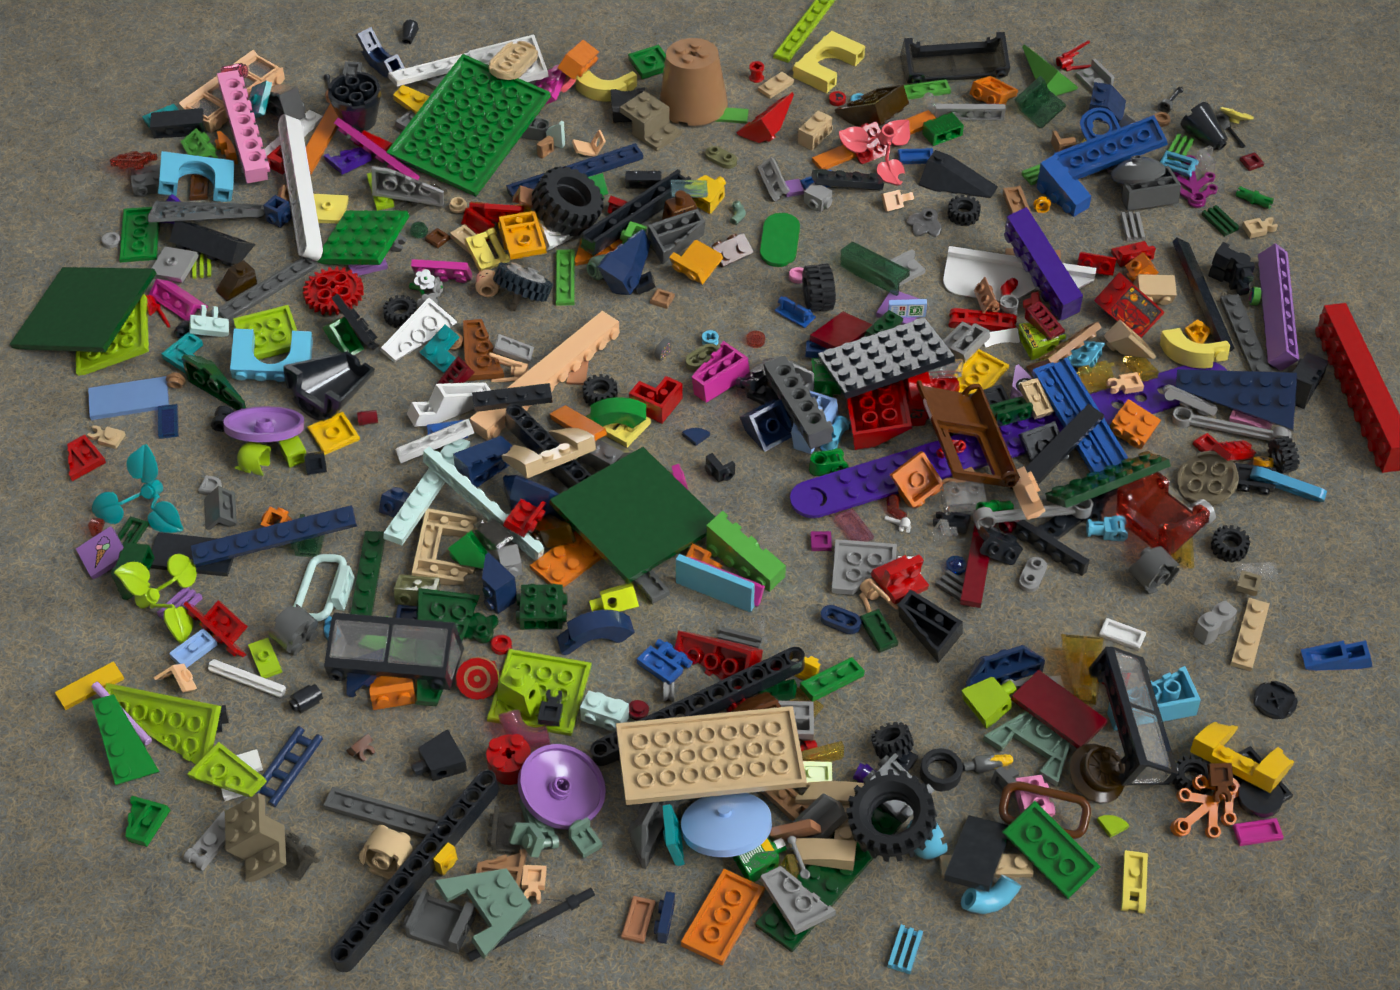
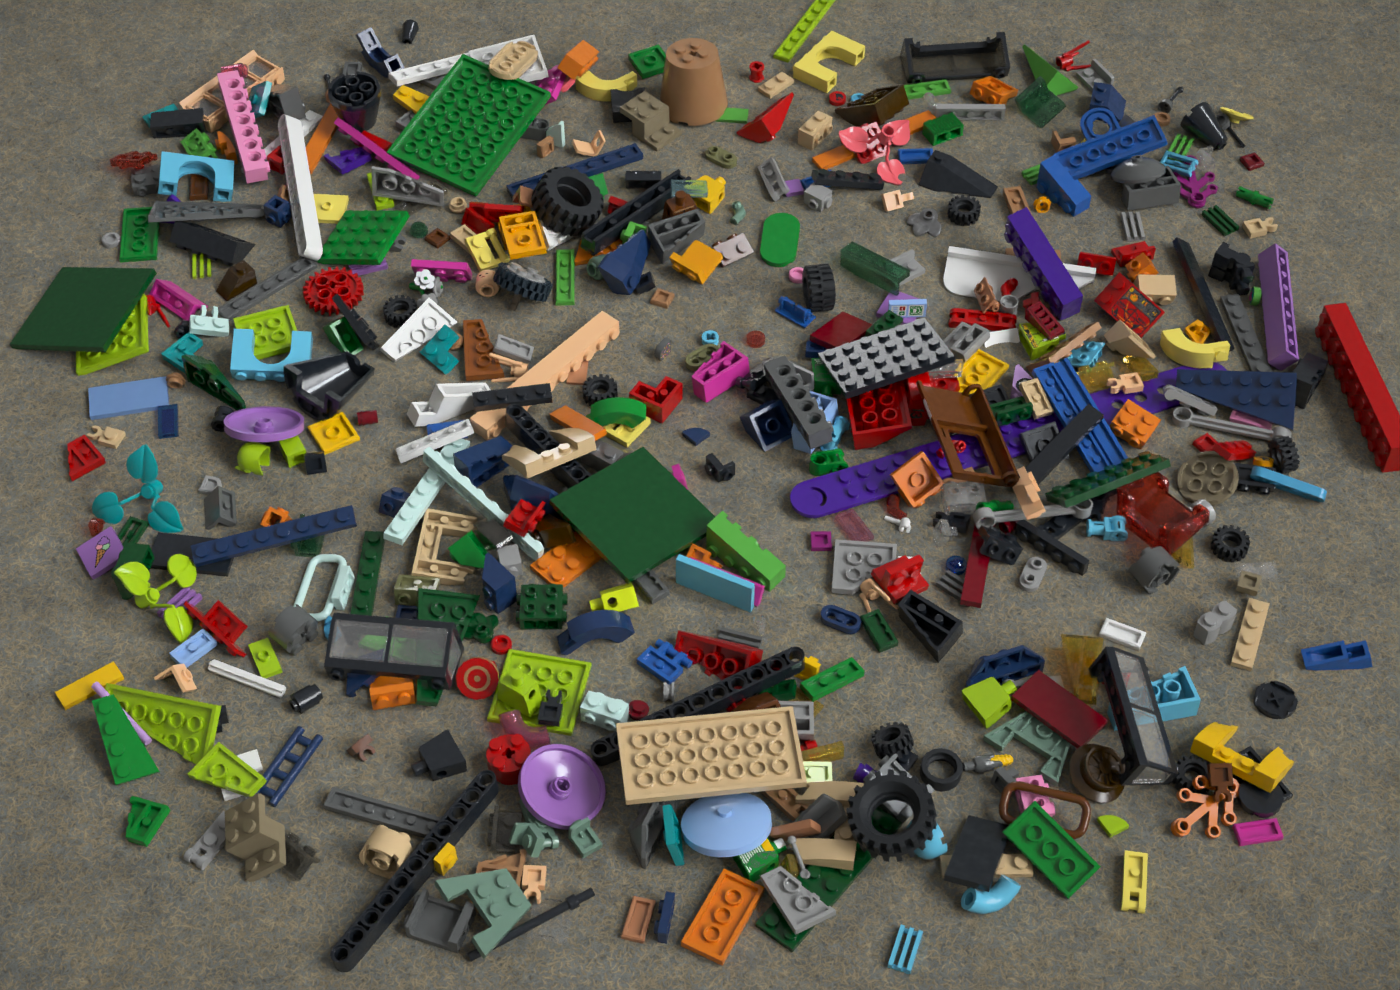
light grey plate [152,247,199,283] -> none
dark red slope [437,356,475,384] -> none

